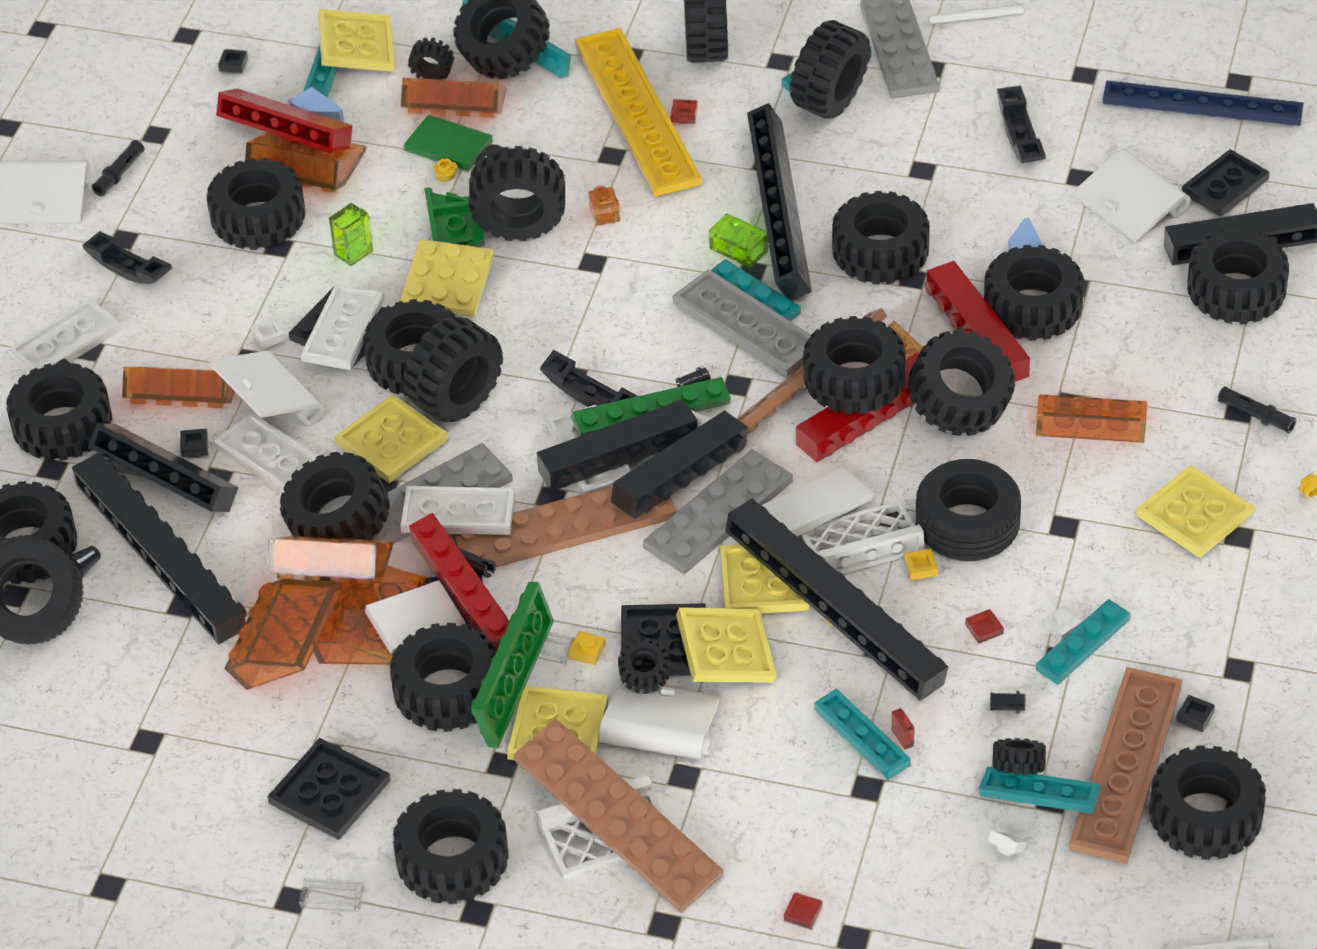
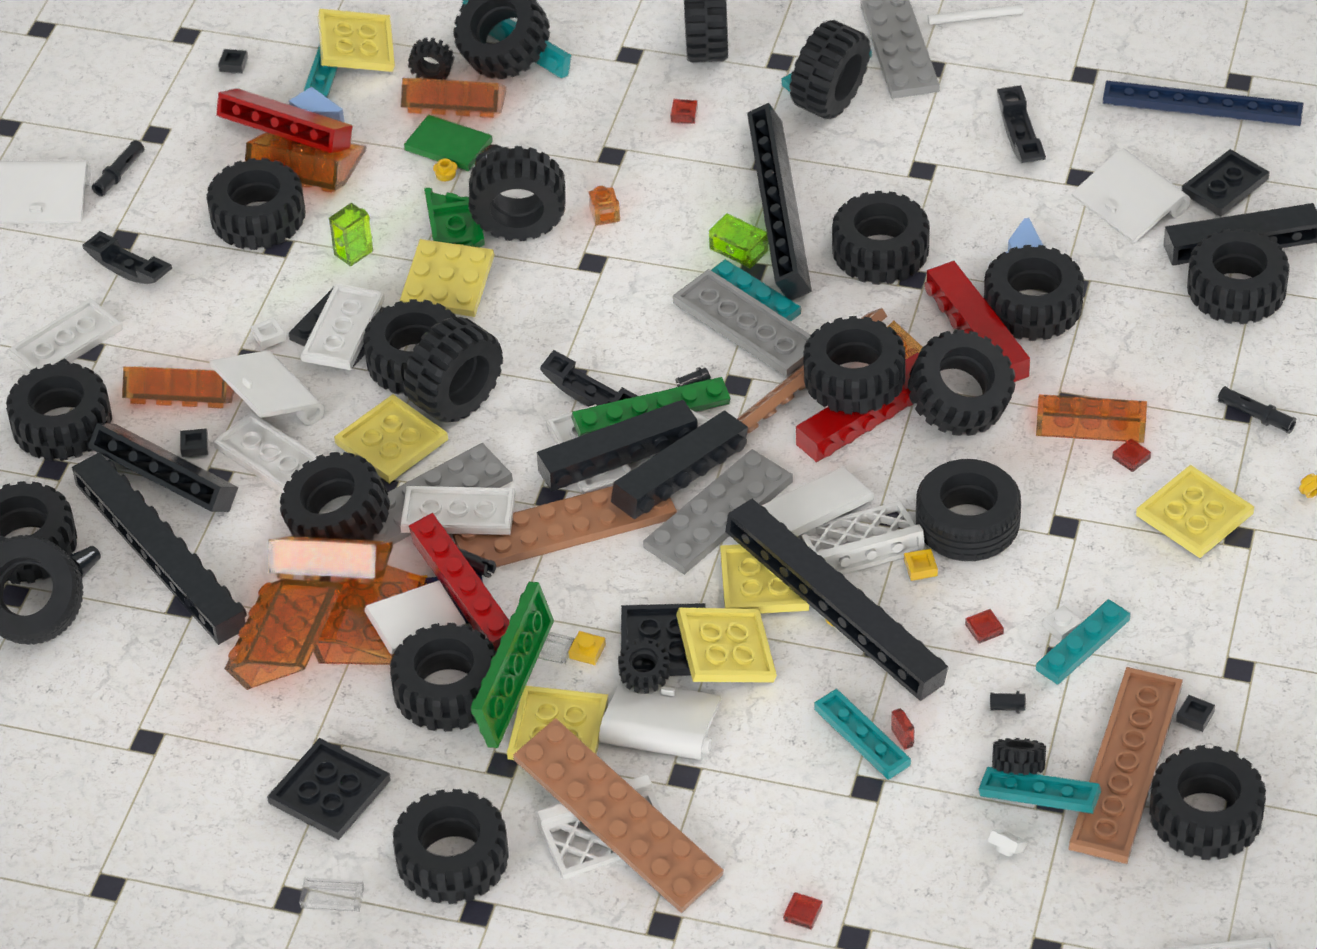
yellow plate [575,28,702,197] -> none
none -> clear red tile [1112,438,1151,472]

